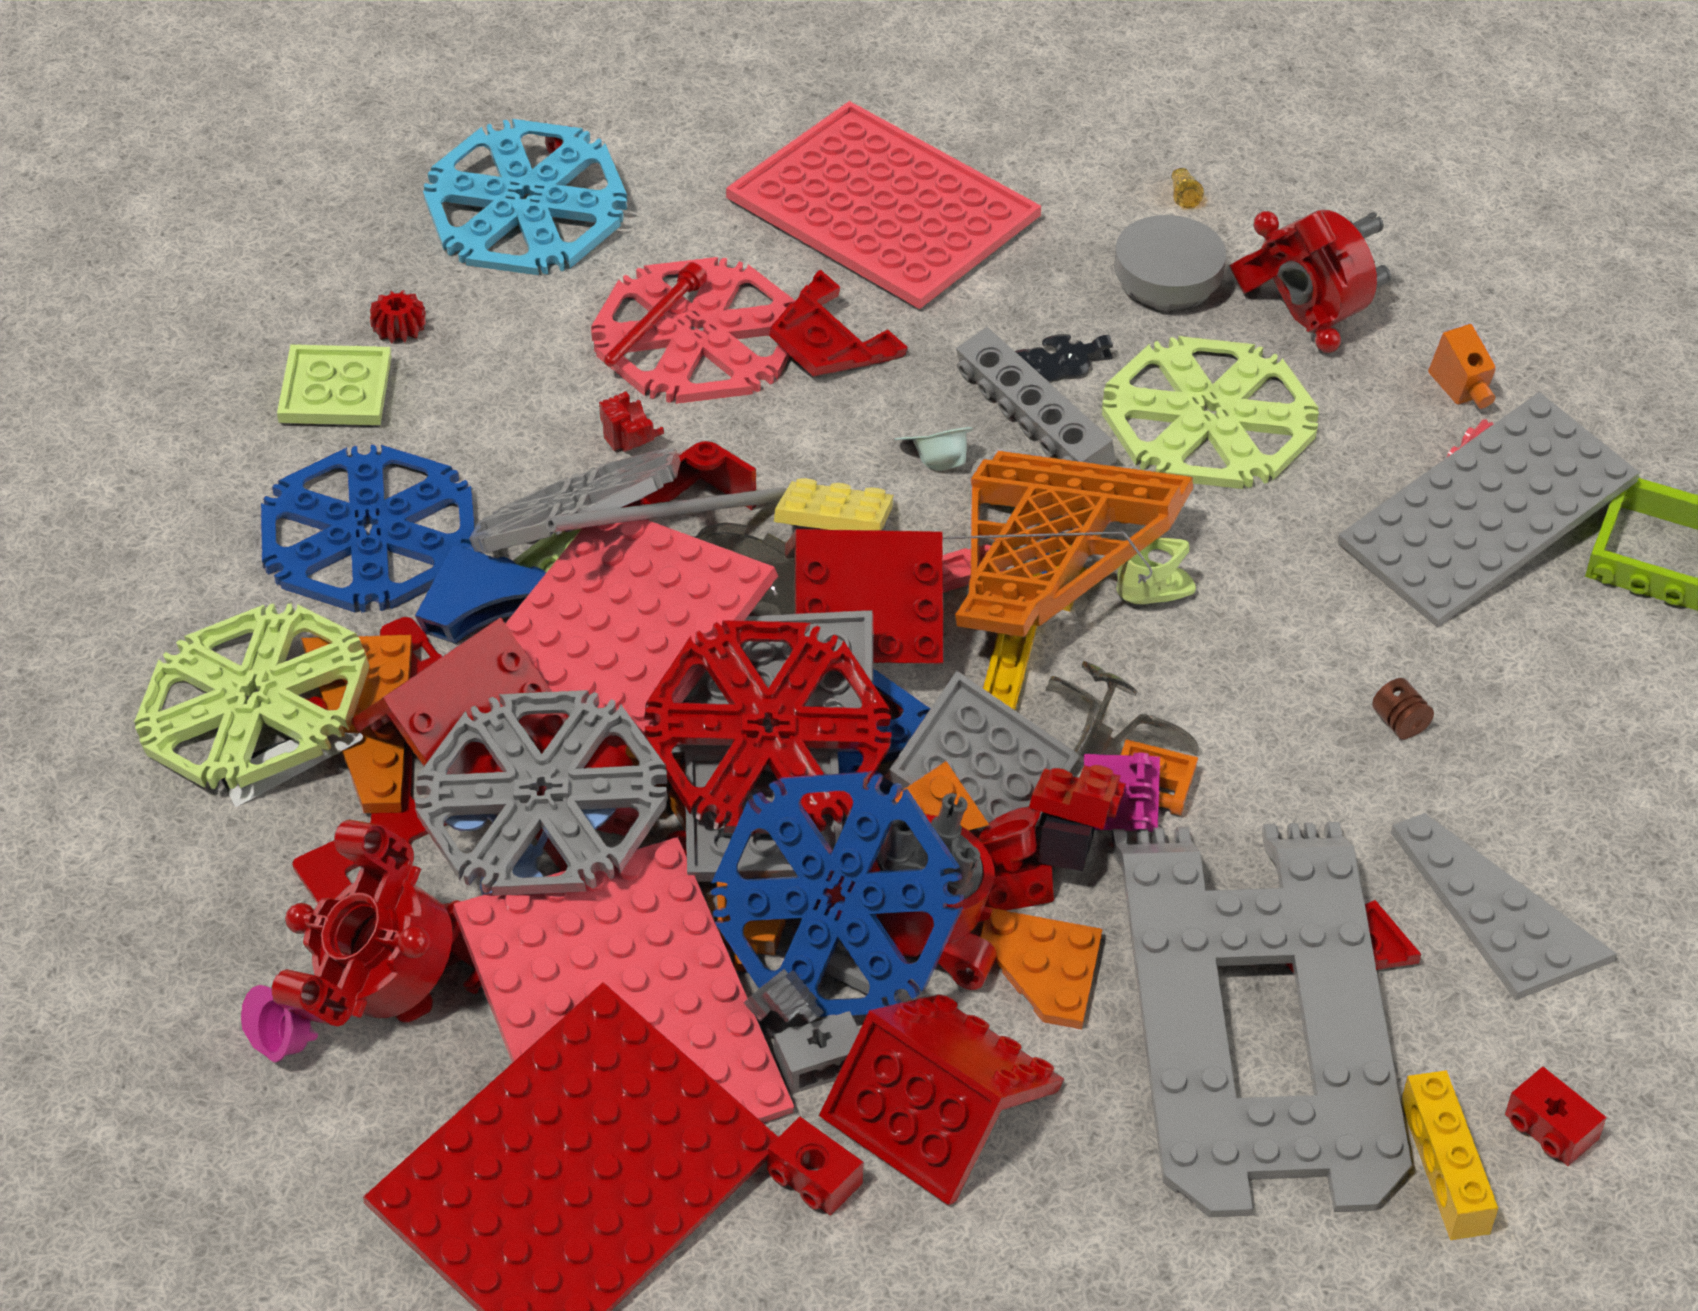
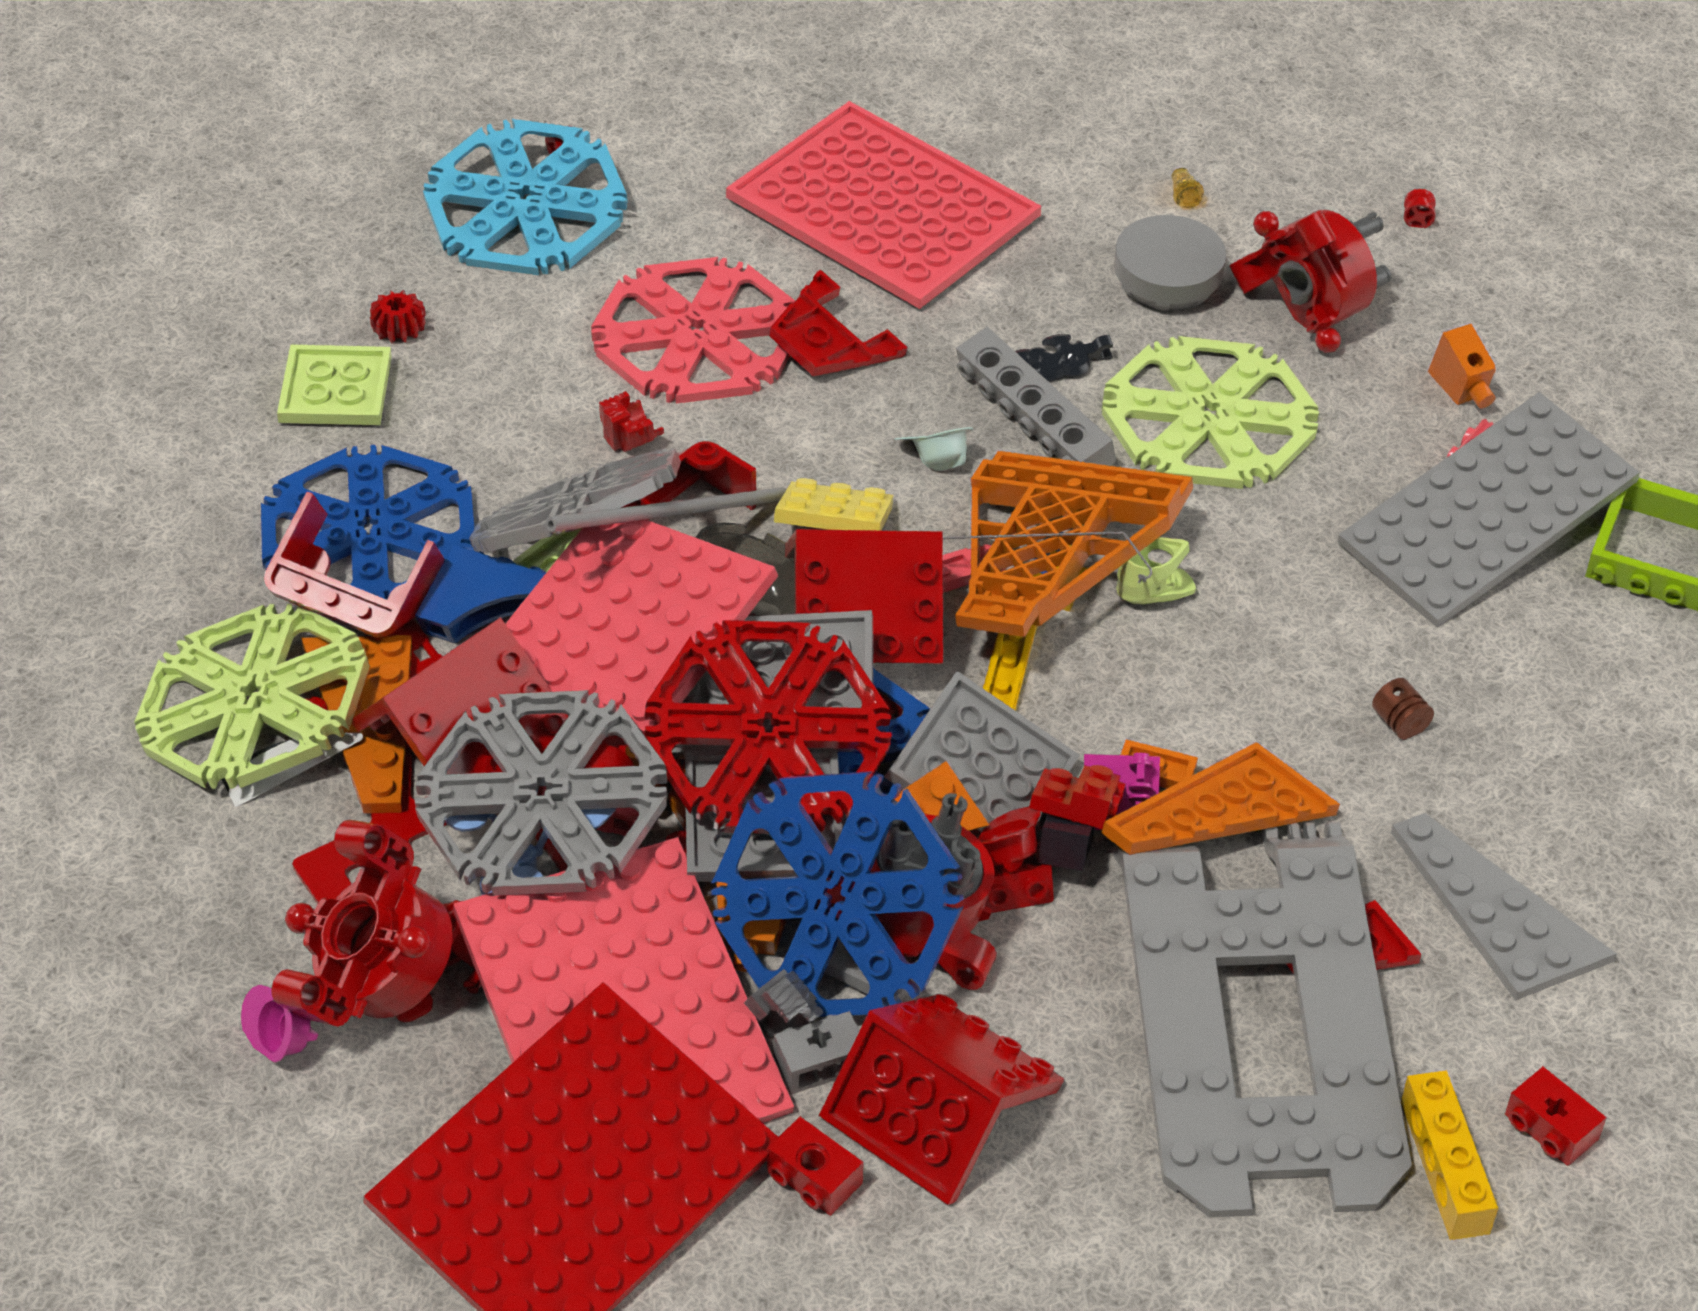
red piece [604,262,707,367] -> none
orange plate [980,907,1103,1030] -> none
clear smoke plant [1045,661,1199,757] -> none
none -> windscreen [264,492,445,638]
none -> orange wing [1102,742,1340,855]
none -> red wheel [1403,189,1436,228]

